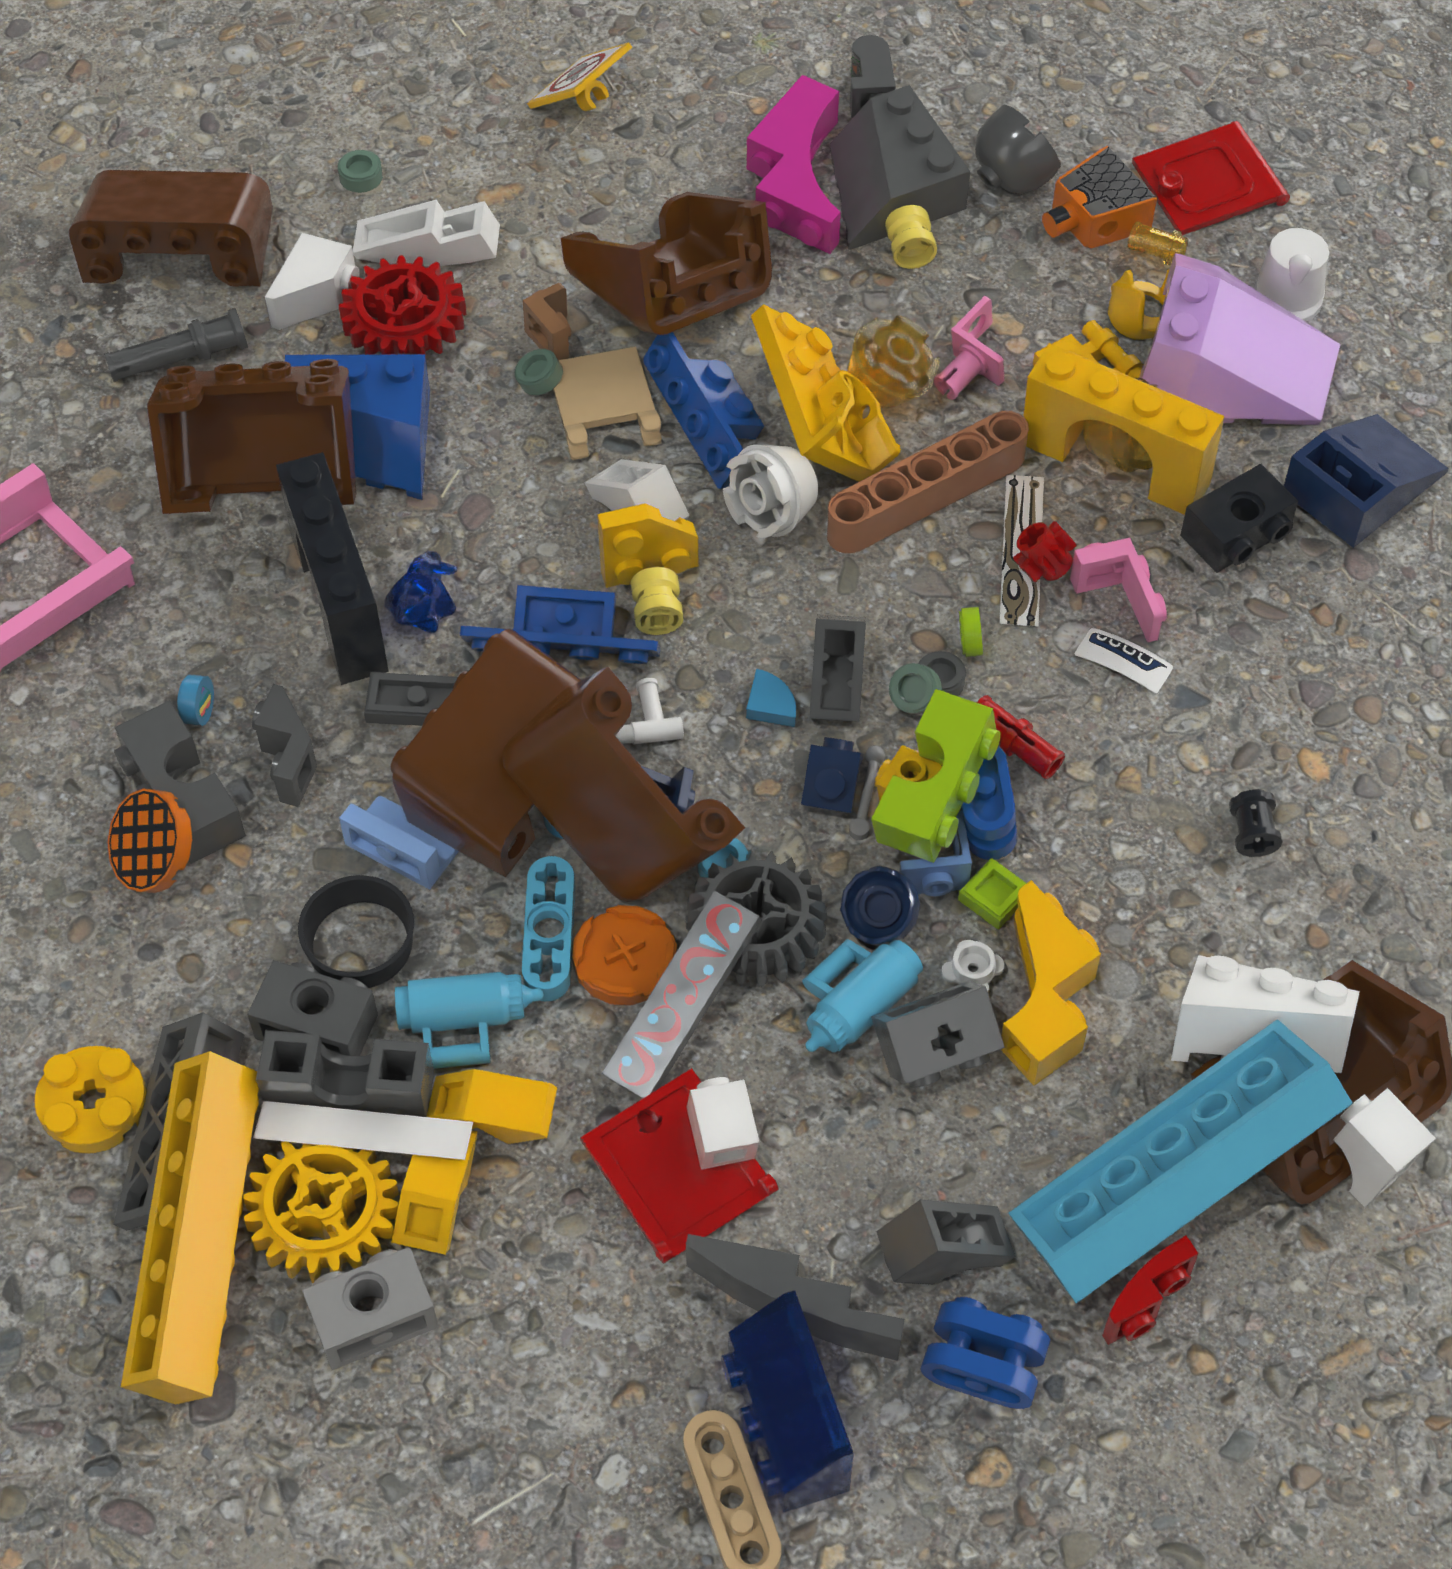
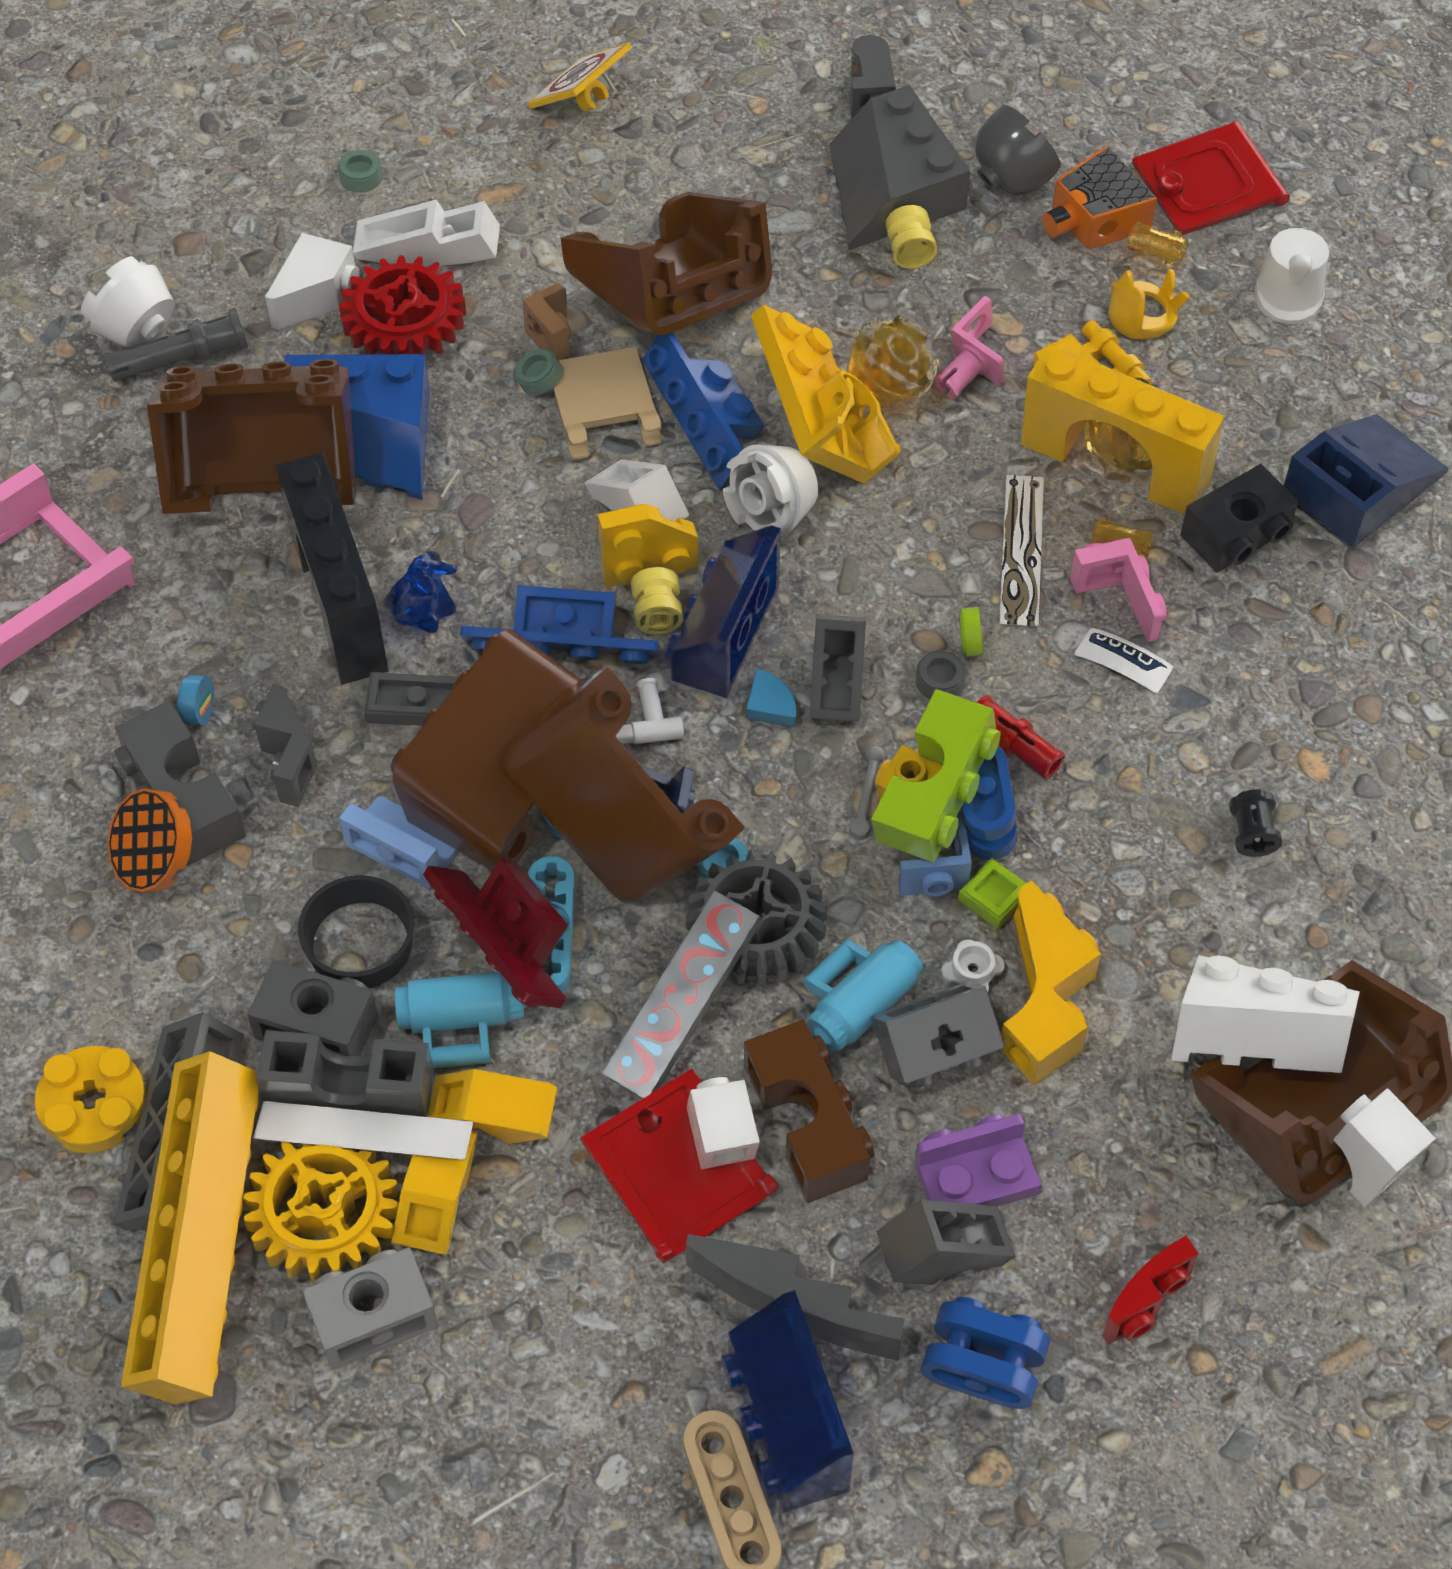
reddish brown windscreen [69,170,273,287] -> none
orange tile [572,905,677,1005] -> none
dark pink arch [746,75,841,254] -> none
dark blue bracket [801,737,863,813] -> none
nougat beam [827,411,1029,553] -> none
dark blue hair [840,866,920,946] -> none
sand green tile [889,663,942,714] -> none
medium azure arch [1008,1019,1353,1303] -> none
red gear [1013,521,1077,582] -> none
lavender wedge [1139,253,1340,425] -> none
none -> white cone [81,256,175,348]
none -> dark red bracket [423,858,568,1008]
none -> clear blue slope [666,525,781,698]
none -> reddish brown arch [744,1019,875,1204]
none -> medium lavender bracket [914,1114,1042,1206]
none -> clear yellow pin [1091,517,1153,560]

